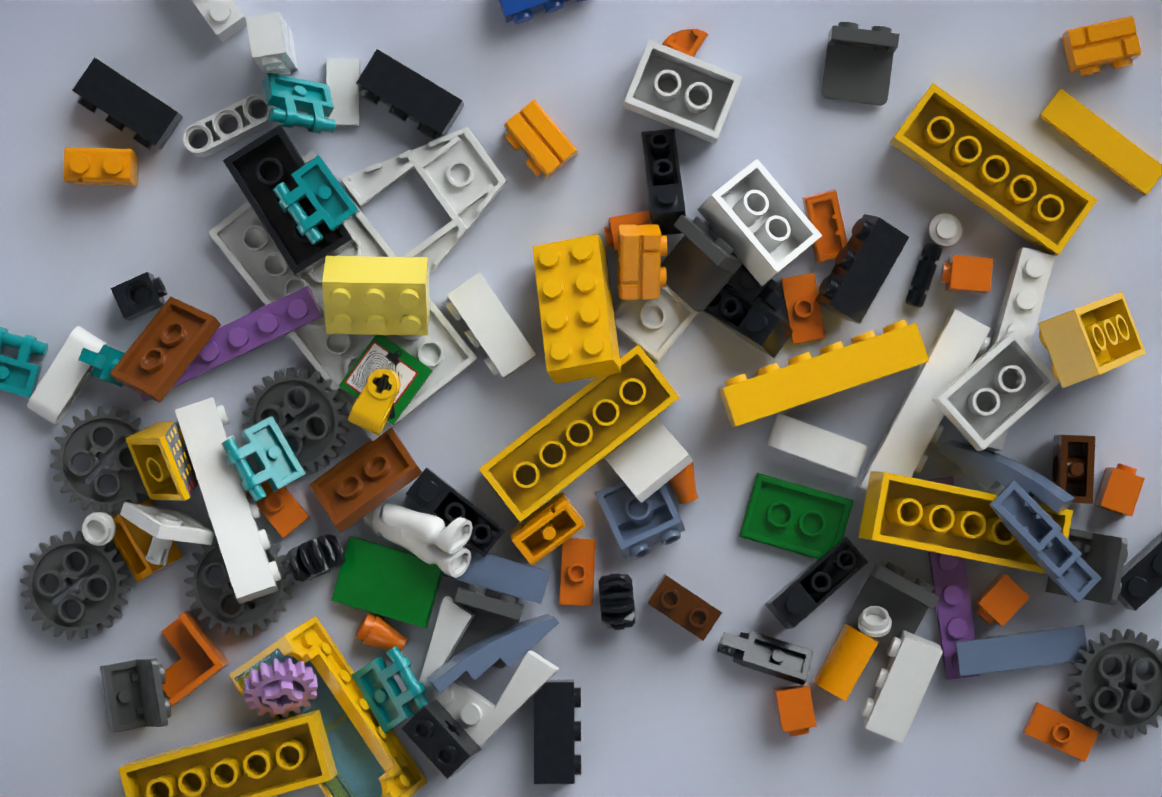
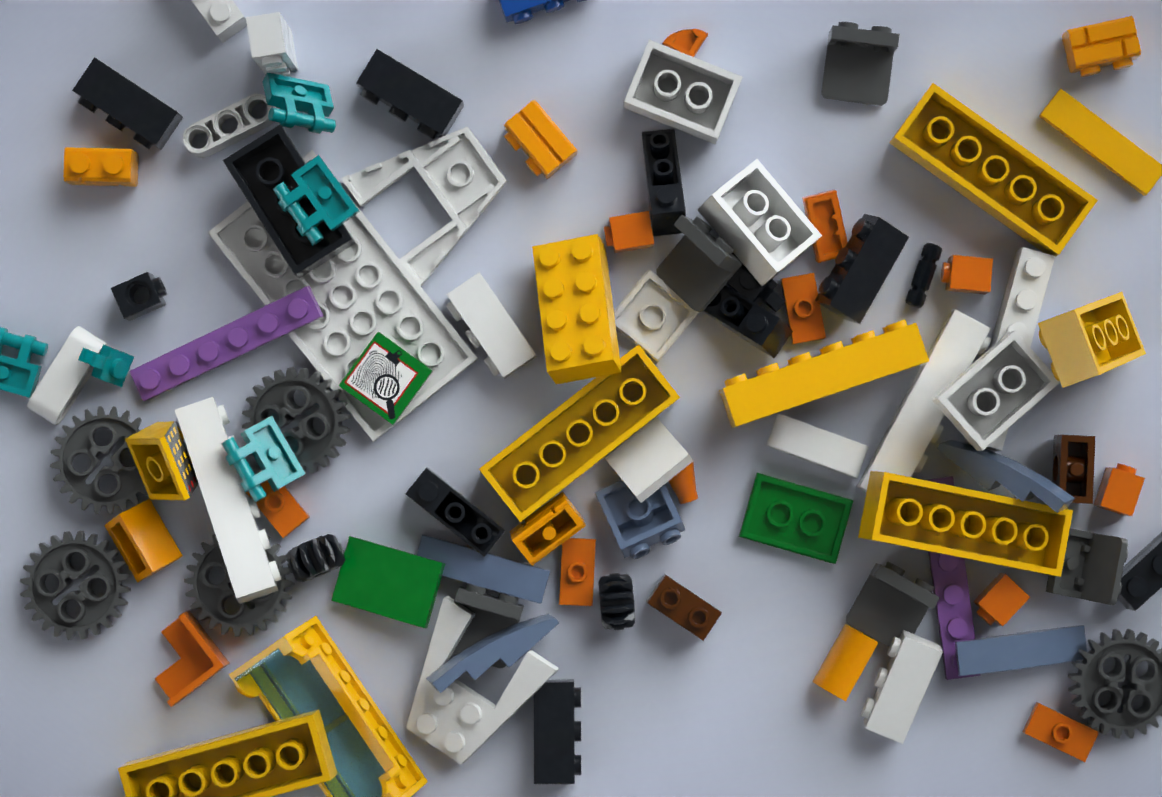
white plate [82,512,116,546] -> none
dark grey bracket [100,658,171,733] -> none
dark orange plate [109,296,221,403] -> none
white tile [120,502,215,565] -> none
lavender gear [243,658,318,718] -> none
dark orange plate [309,427,423,533] -> none
light yellow brick [322,256,430,336] -> none
white tile [326,59,361,126] -> none
yellow piece [348,369,401,436] -> none
teal plate [352,646,430,733] -> none
orange cone [355,613,408,651] -> none
white piece [364,502,473,578] -> none
black brick [401,700,482,779] -> none
light orange brick [617,224,667,300] -> none
hinge [717,631,814,686] -> none
black slope [765,537,868,629] -> none
orange brick [774,684,816,736] -> none
white plate [858,606,892,637] -> none
white plate [928,213,962,247] -> none
sand blue slope [989,480,1102,603] -> none

